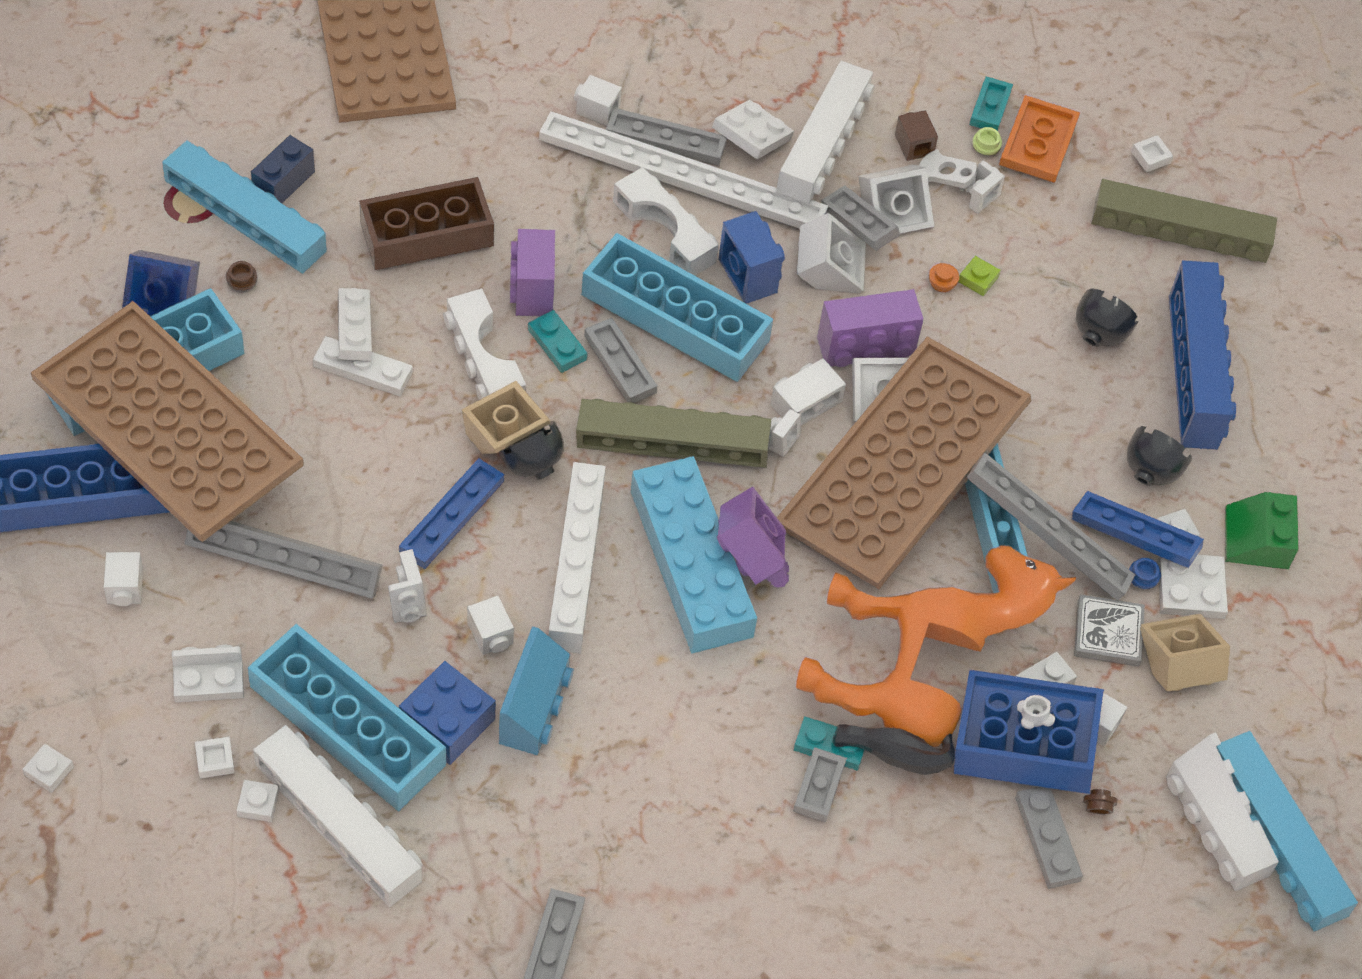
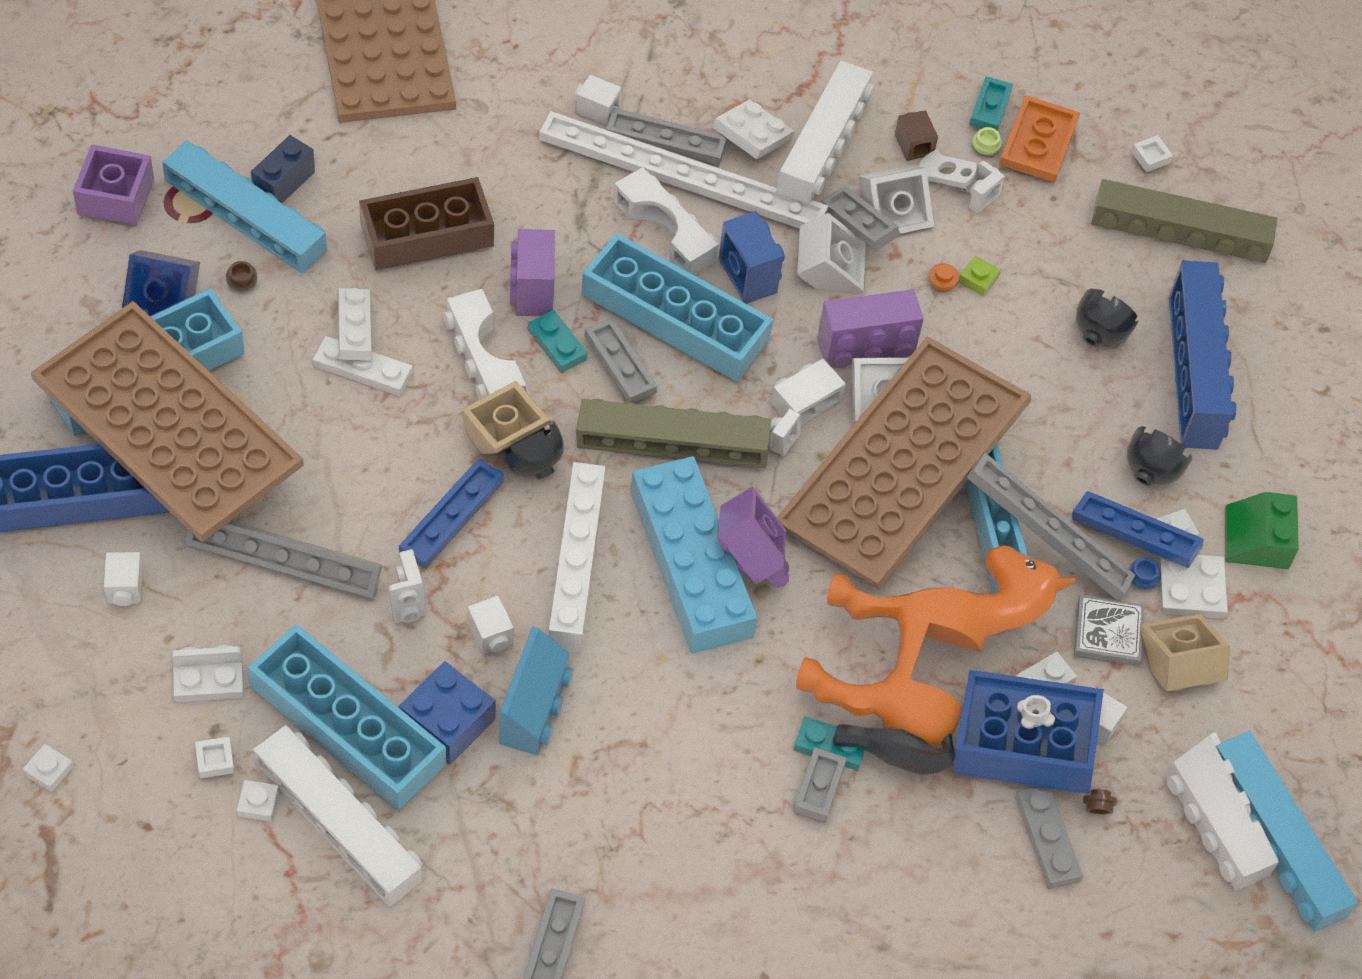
none -> medium lavender brick [73,144,154,226]

